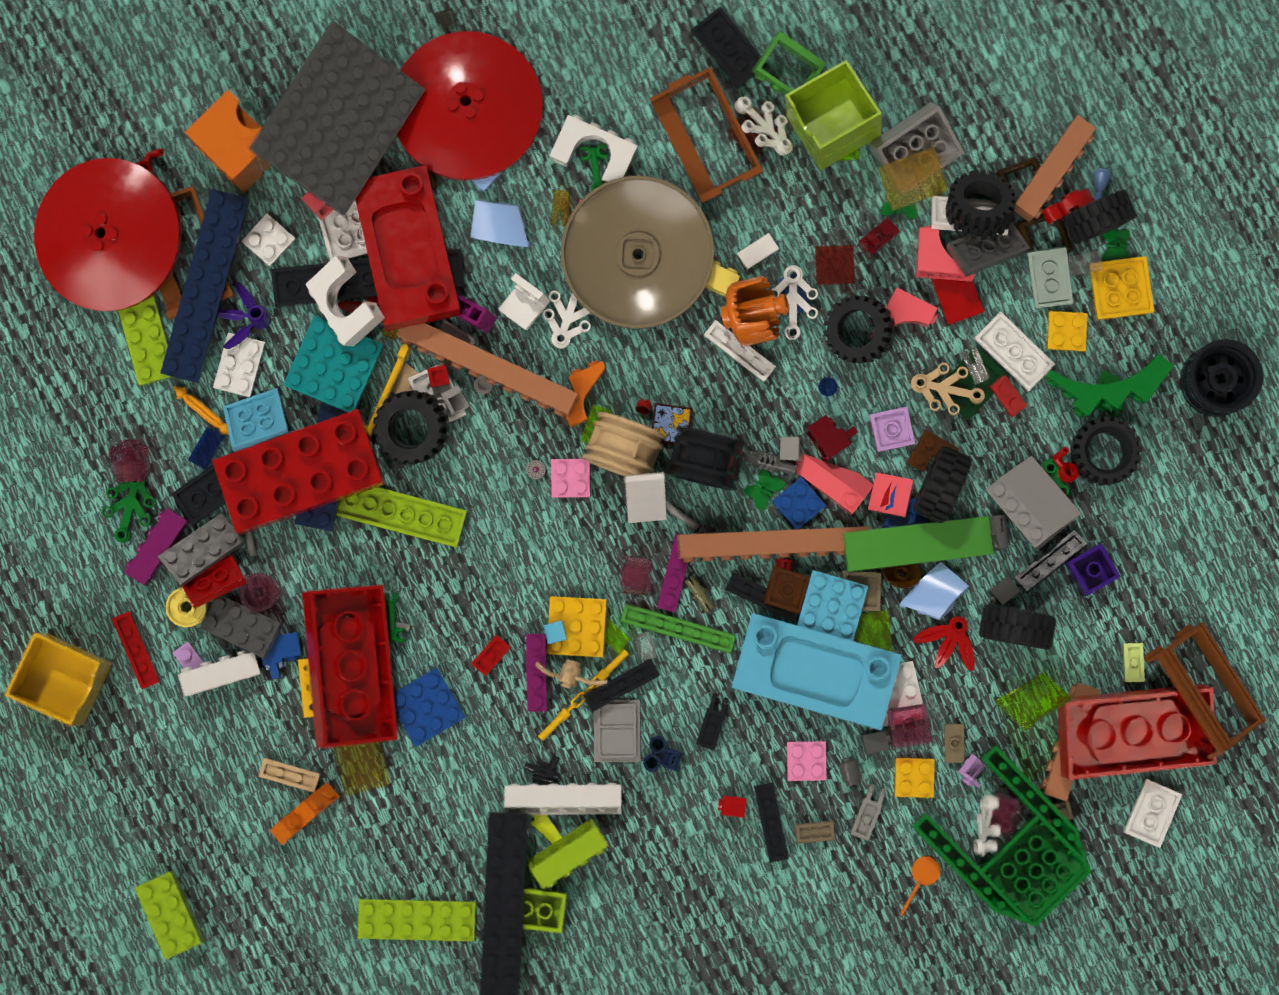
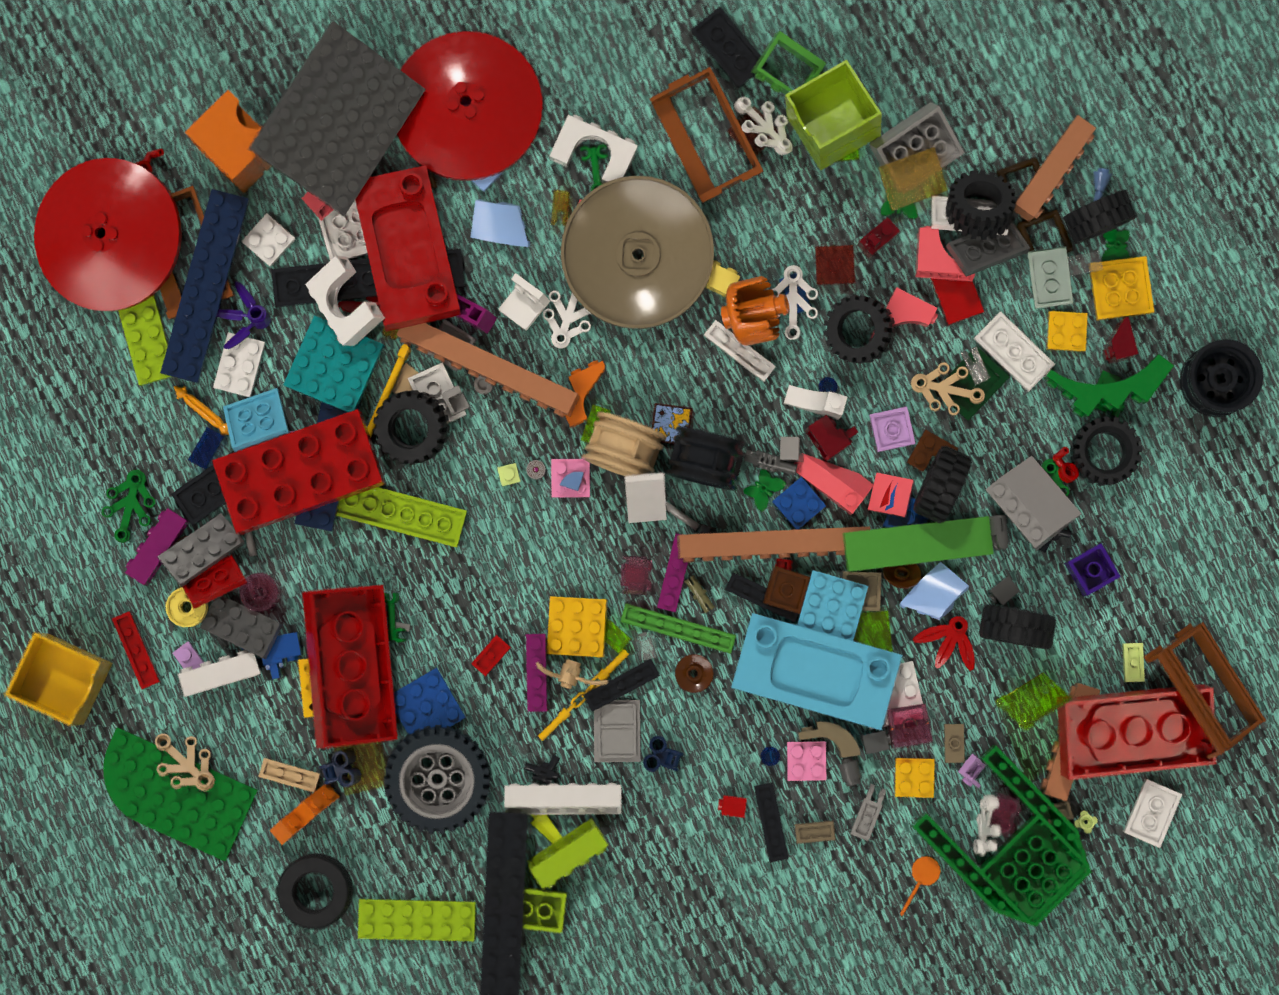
clear pink brick [108,439,151,482] -> none
lime brick [135,870,205,960] -> none
red plate [427,365,450,388] -> none
clear smoke tile [434,8,458,32] -> none
medium azure tile [544,620,568,644] -> none
red hinge [635,398,652,415] -> none
black hinge [696,693,729,750] -> none
white tile [737,233,779,270] -> none
red plate [989,375,1027,417] -> none
black fence [1015,530,1087,593] -> none
red piece [1042,188,1095,225] -> none
none -> green plate [103,727,258,861]
none -> tan plant [155,734,214,791]
none -> black tyre [276,853,353,930]
none -> dark blue piece [319,748,362,787]
none -> wheel [384,725,490,834]
none -> yellowish green plate [497,463,521,487]
none -> medium blue tile [560,472,584,491]
none -> reddish brown dish [675,654,713,693]
none -> clear blue plate [760,747,780,766]
none -> white arch [784,385,847,420]
none -> dark tan arch [797,721,861,758]
none -> yellowish green plate [1074,810,1098,834]
none -> dark red slope [1103,317,1139,364]

